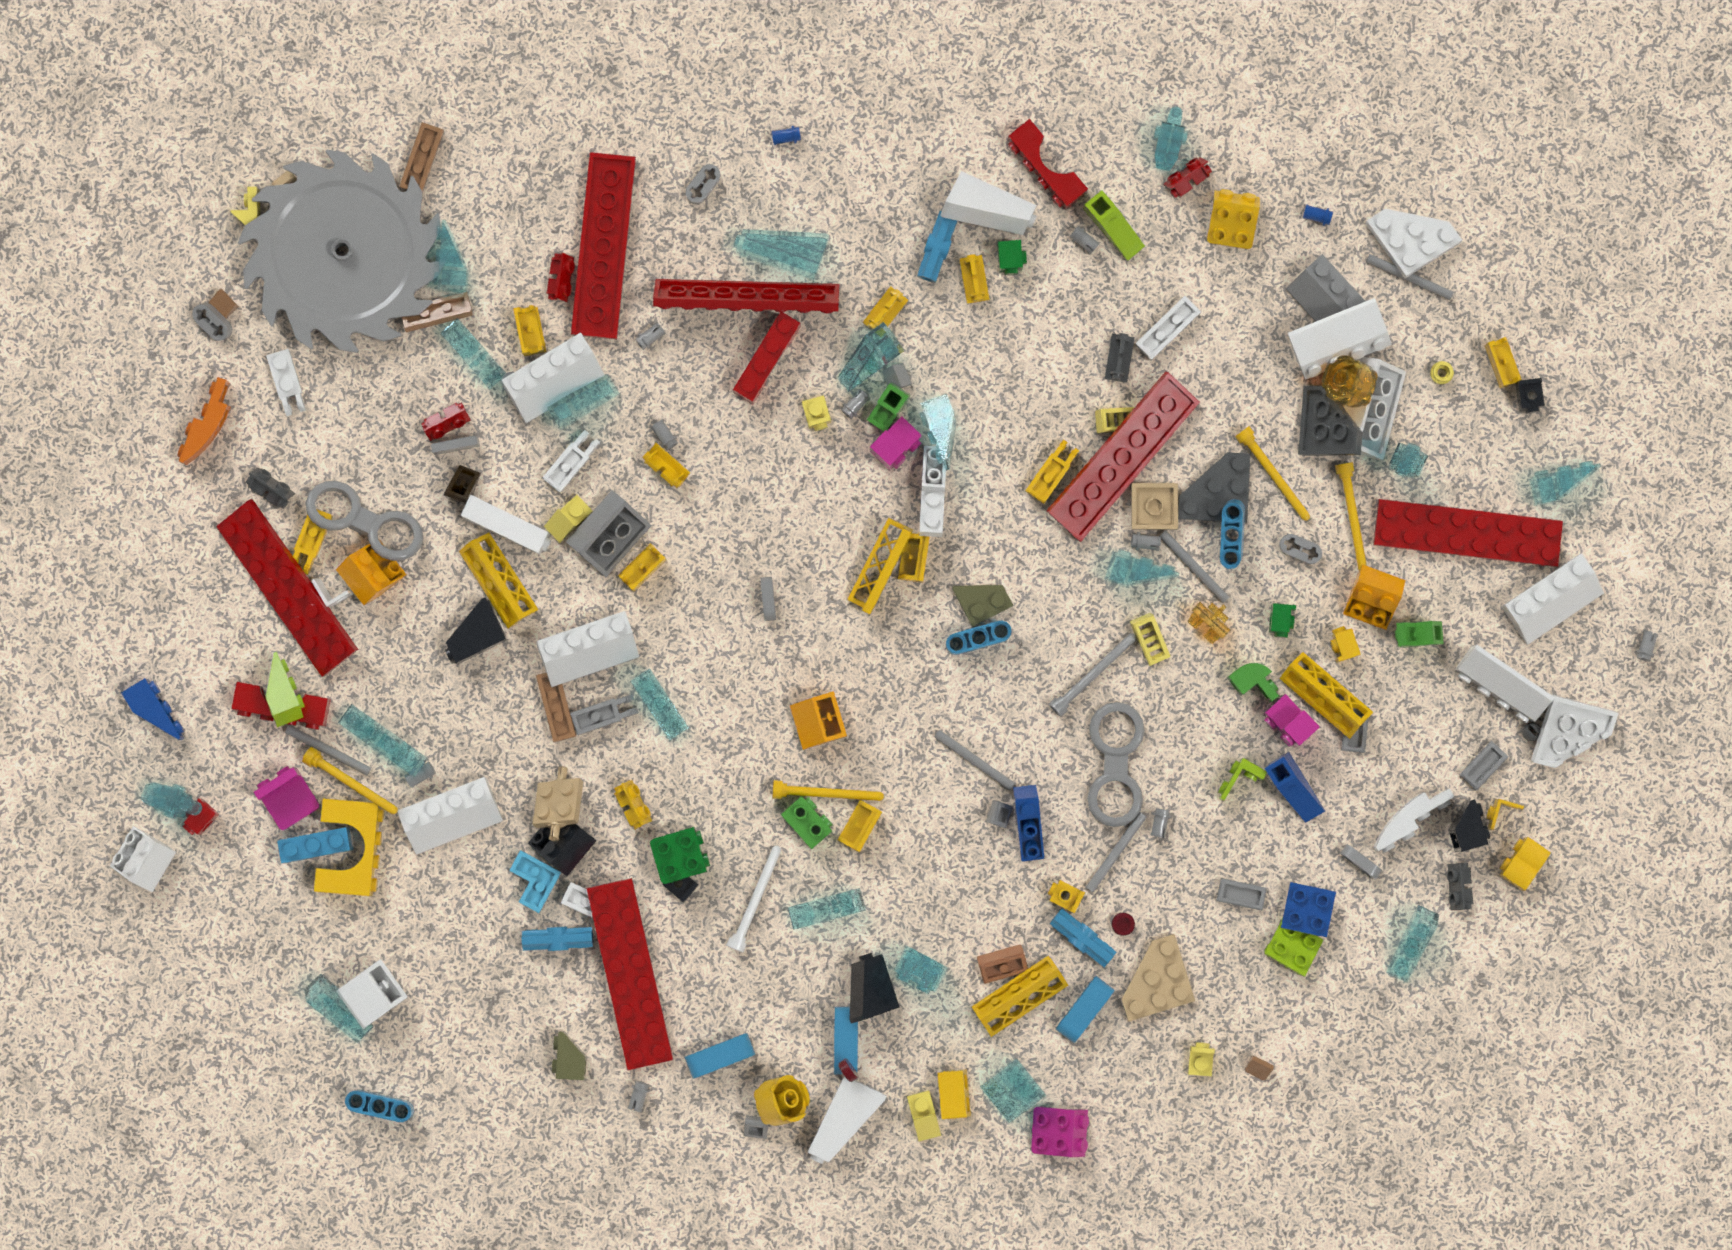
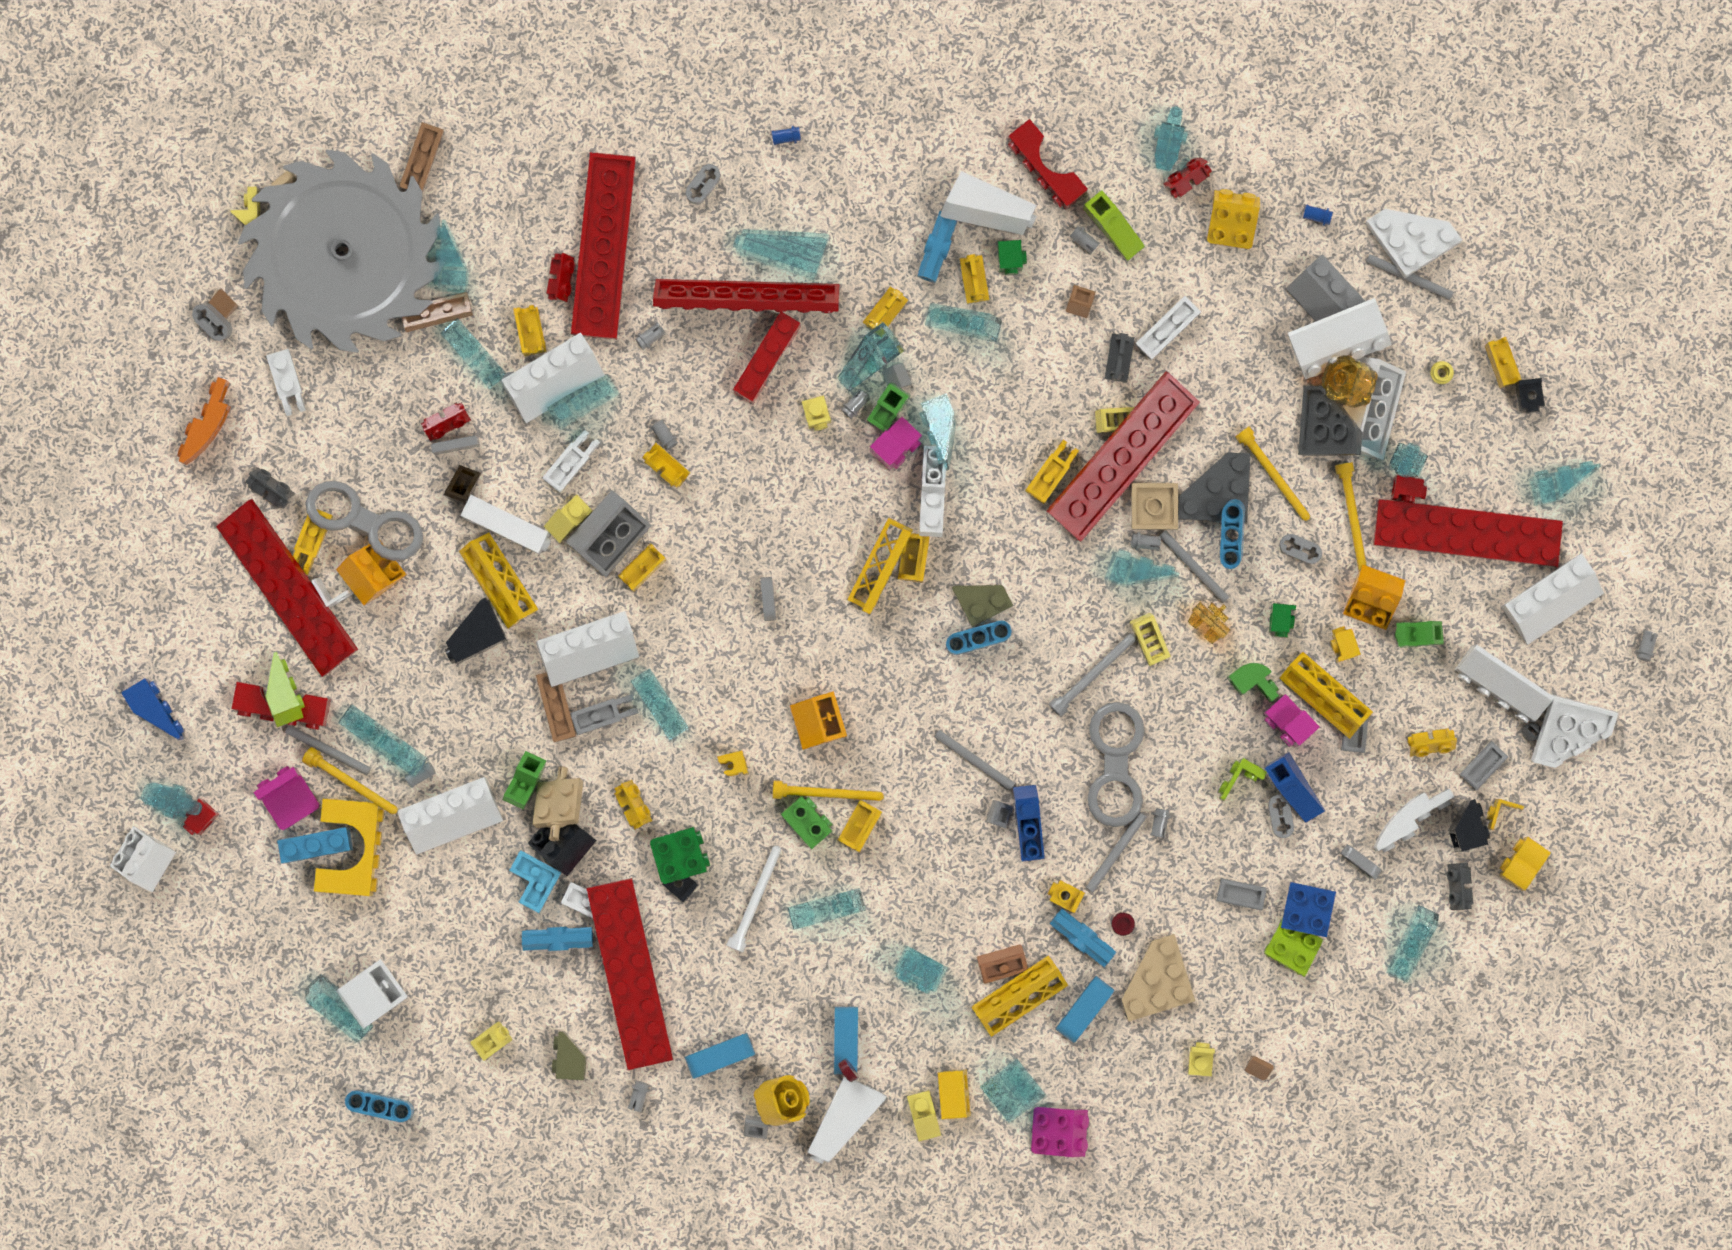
black slope [849,952,900,1024] -> none
none -> light yellow bracket [470,1021,512,1061]
none -> bright green brick [502,751,547,810]
none -> yellow hinge [717,750,749,776]
none -> clear light blue slope [925,303,1002,343]
none -> medium nougat slope [1066,285,1096,318]
none -> light grey beam [1268,795,1294,838]
none -> red brick [1391,475,1427,503]
none -> yellow hinge [1407,728,1457,757]

